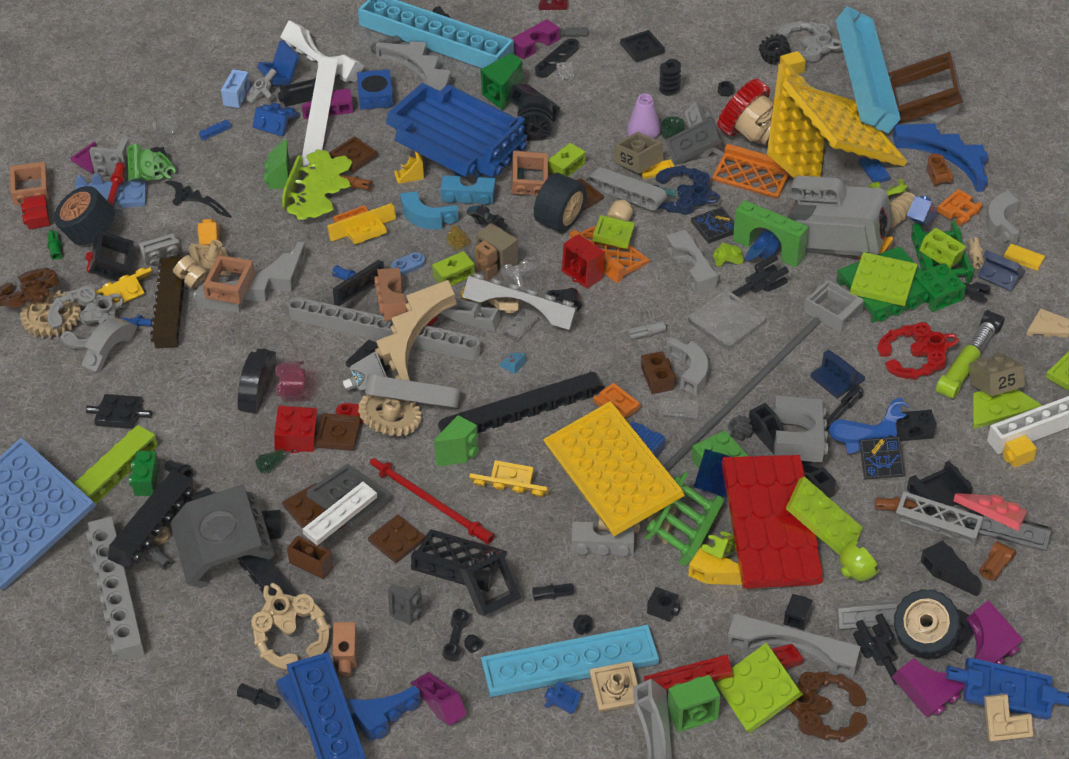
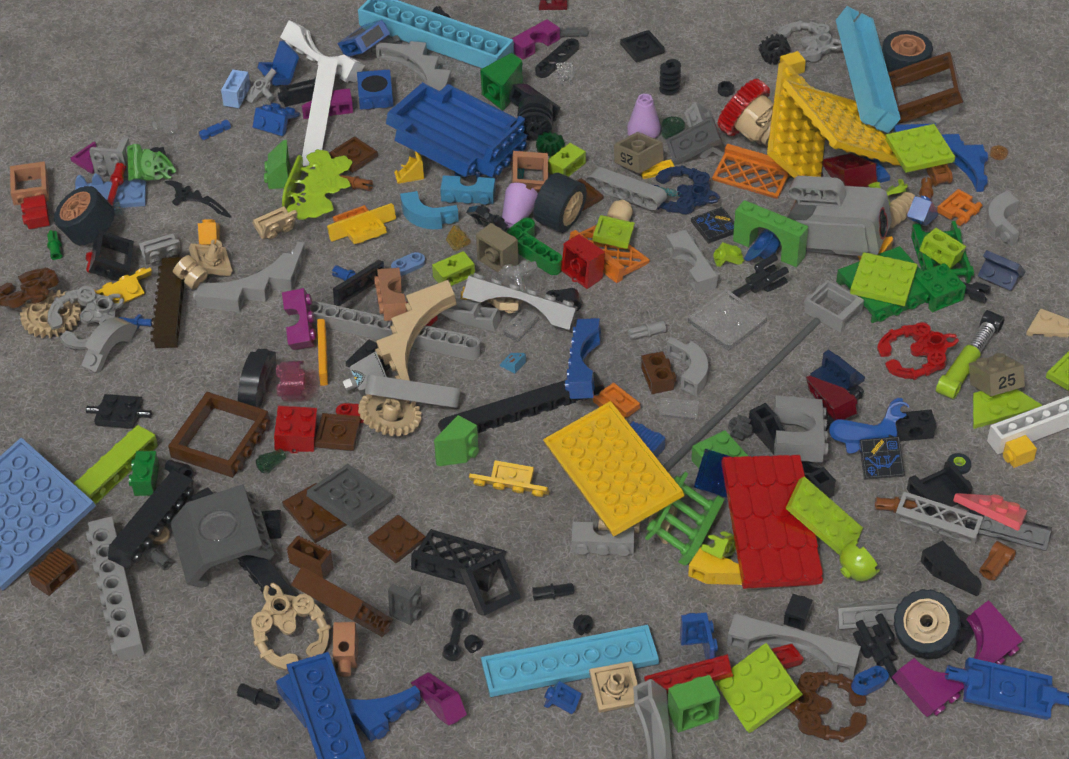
nougat window [203,255,255,304] -> none
white plate [303,482,377,545] -> none
red bar [370,458,495,545] -> none
medium nougat piece [475,240,498,280] -> none
black brick [647,587,681,622] -> none
tan pin [968,237,985,269] -> none
tan tile [984,694,1034,741] -> none
yellow tile [1004,244,1045,271] -> none
none -> reddish brown brick [28,548,79,596]
none -> reddish brown window [168,392,271,478]
none -> tan bracket [252,206,298,240]
none -> magenta arch [282,288,317,350]
none -> reddish brown window [291,566,393,637]
none -> light orange tile [317,319,328,386]
none -> blue brick [337,20,390,56]
none -> lavender cone [502,183,538,232]
none -> green beam [506,218,562,275]
none -> dark green gear [536,131,565,158]
none -> blue arch [565,318,601,399]
none -> blue bracket [680,612,718,660]
none -> dark red slope [806,376,857,421]
none -> dark red slope [822,153,877,187]
none -> blue beam [851,666,889,696]
none -> black wheel [882,30,933,81]
none -> lime plate [885,124,955,173]
none -> dark orange pin [919,177,933,199]
none -> black wheel [947,453,971,474]
none -> clear orange tile [990,145,1008,160]

